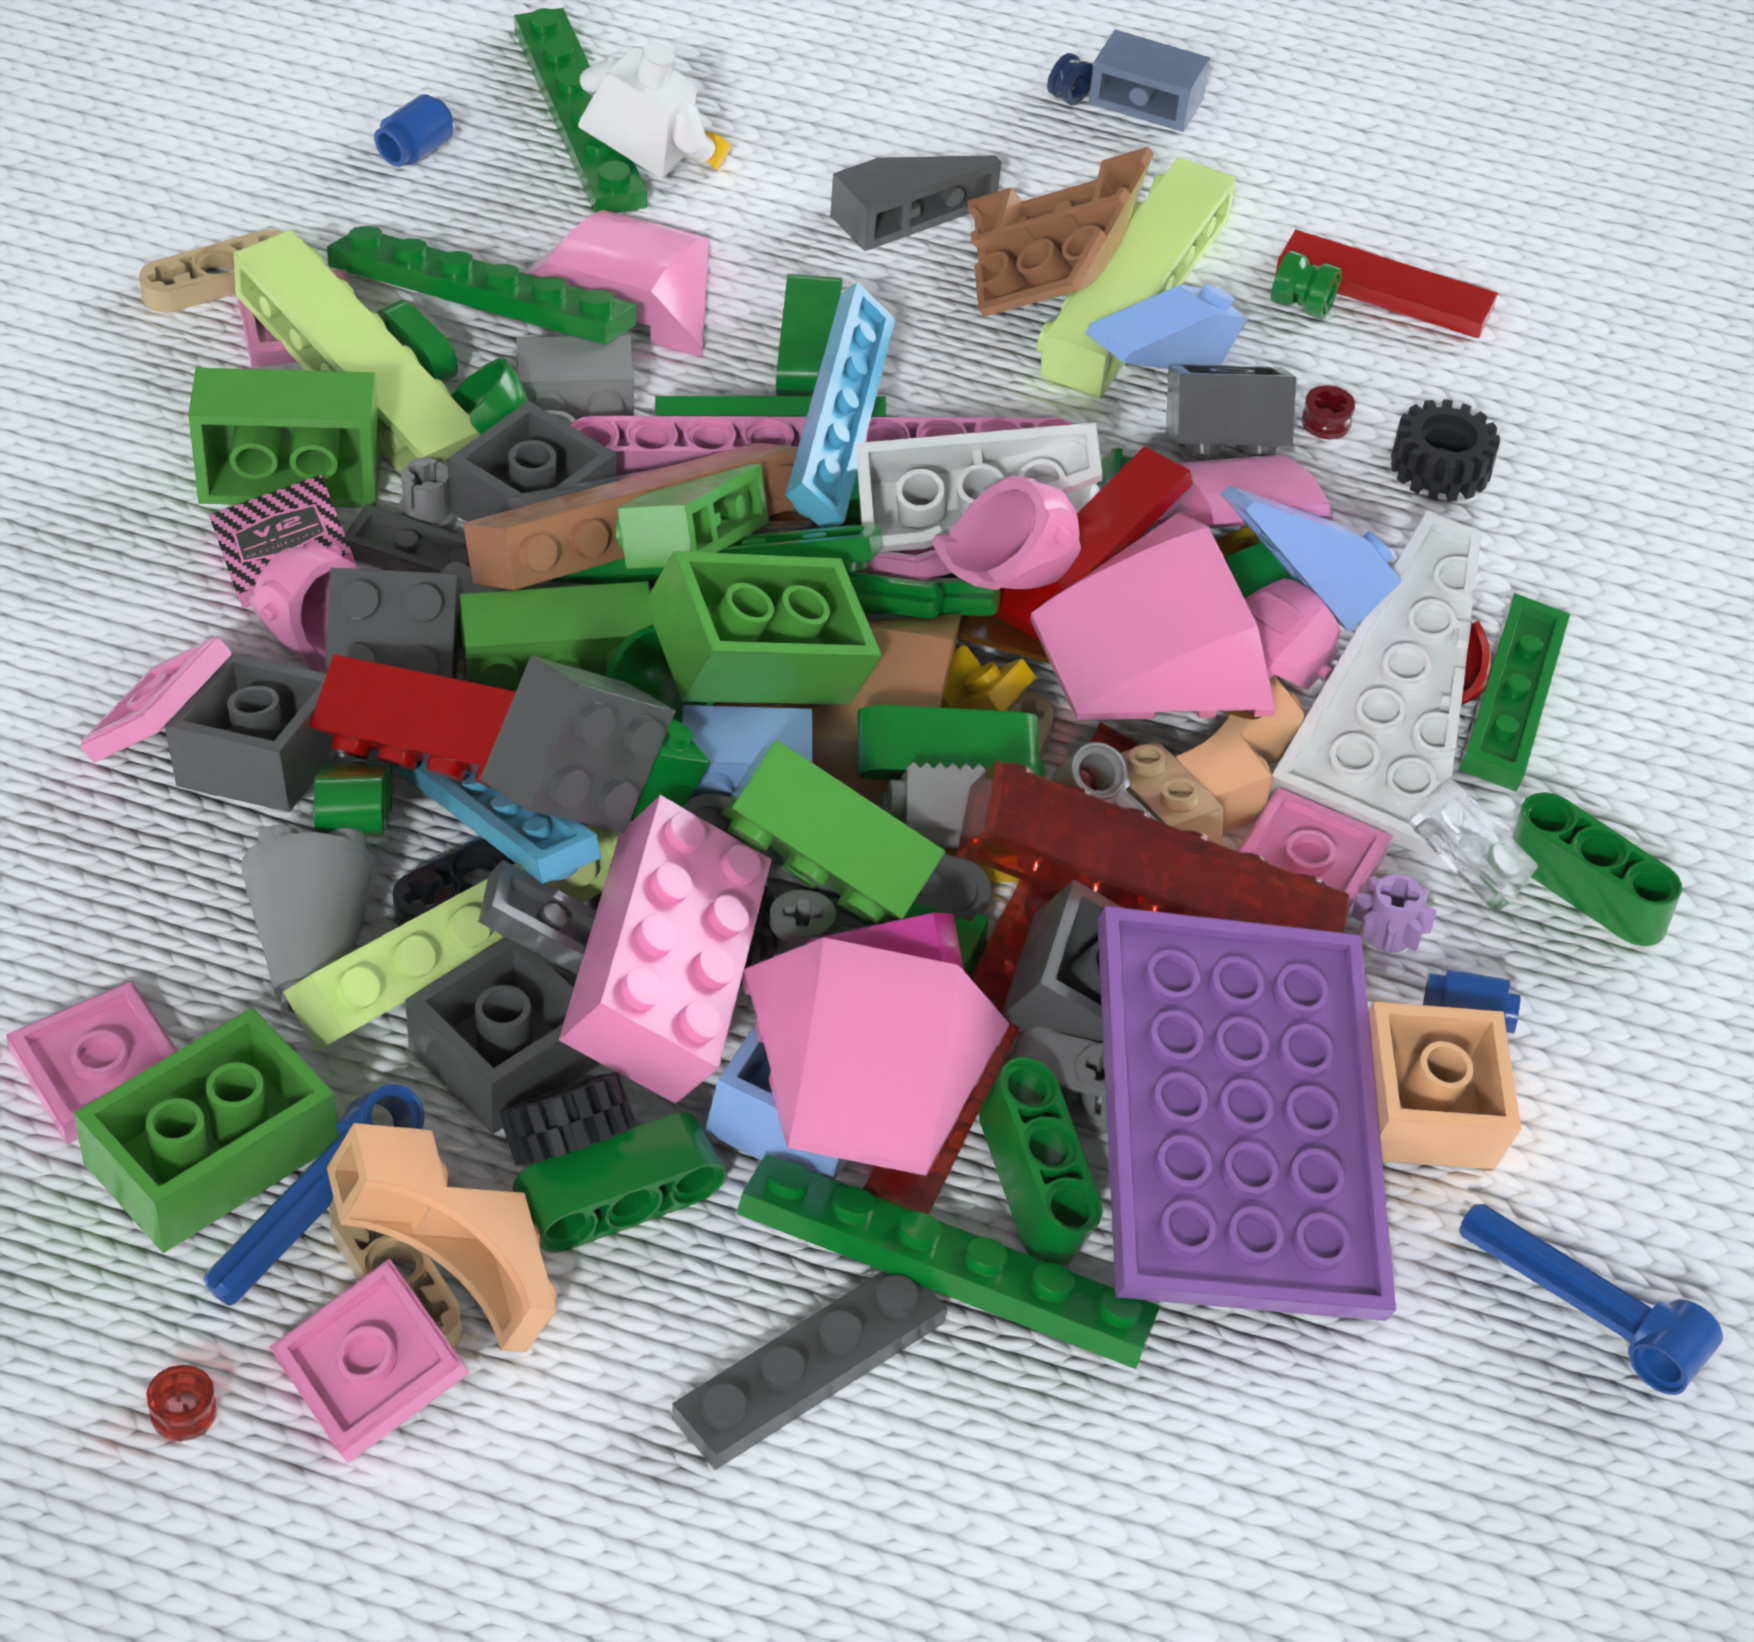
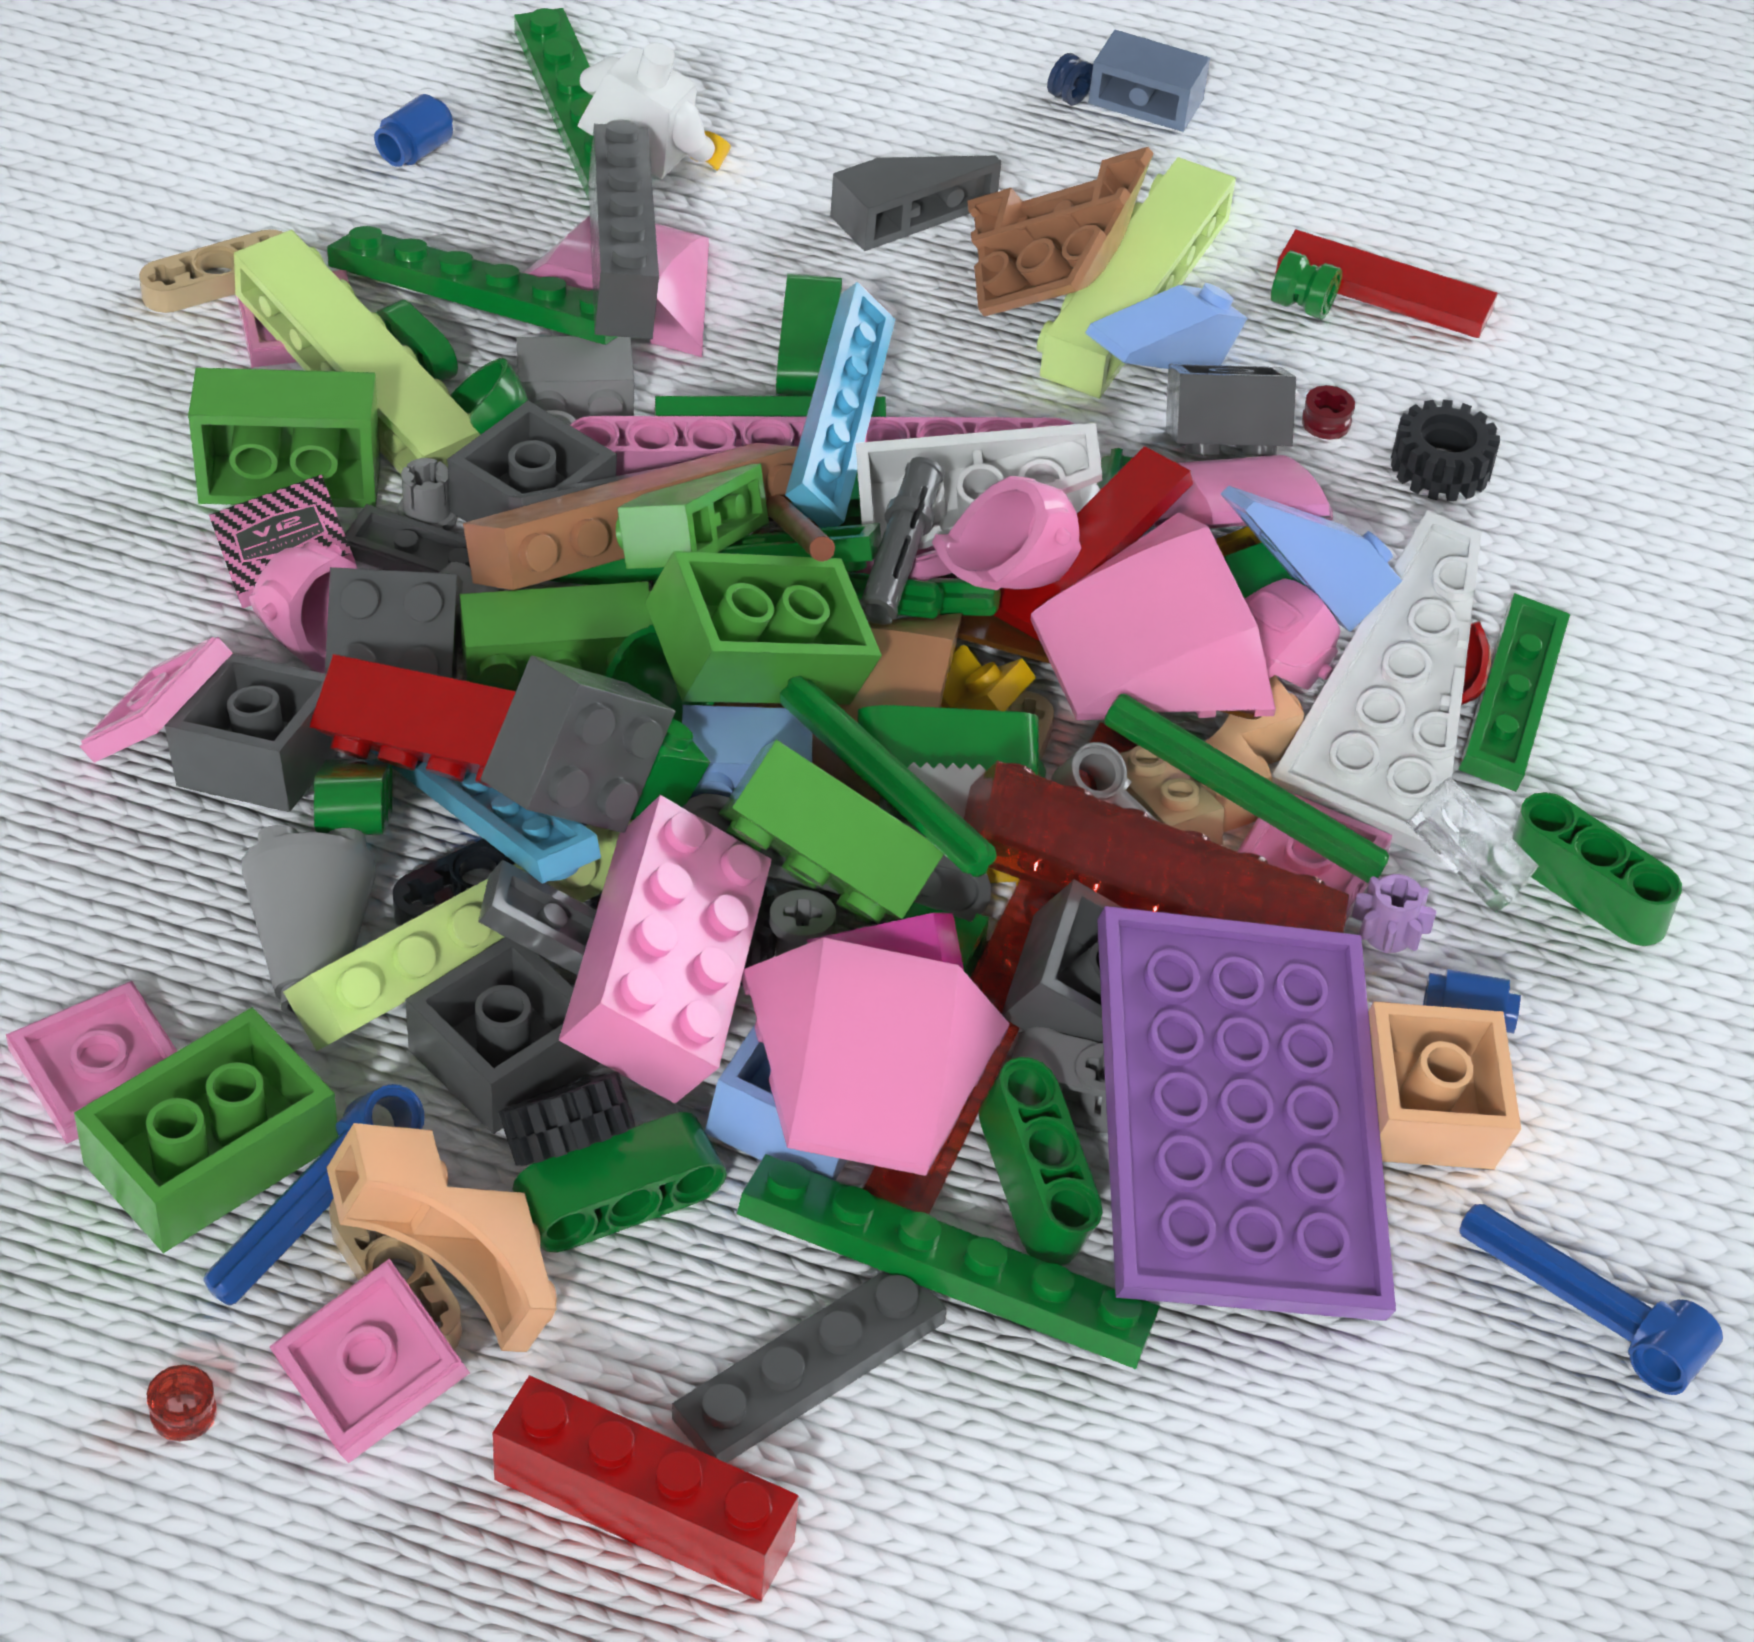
none -> red brick [492,1375,799,1602]
none -> dark grey brick [588,120,659,339]
none -> copper bar [766,495,835,562]
none -> green axle [779,676,997,877]
none -> dark grey pin [859,457,944,625]
none -> green axle [1104,694,1389,883]

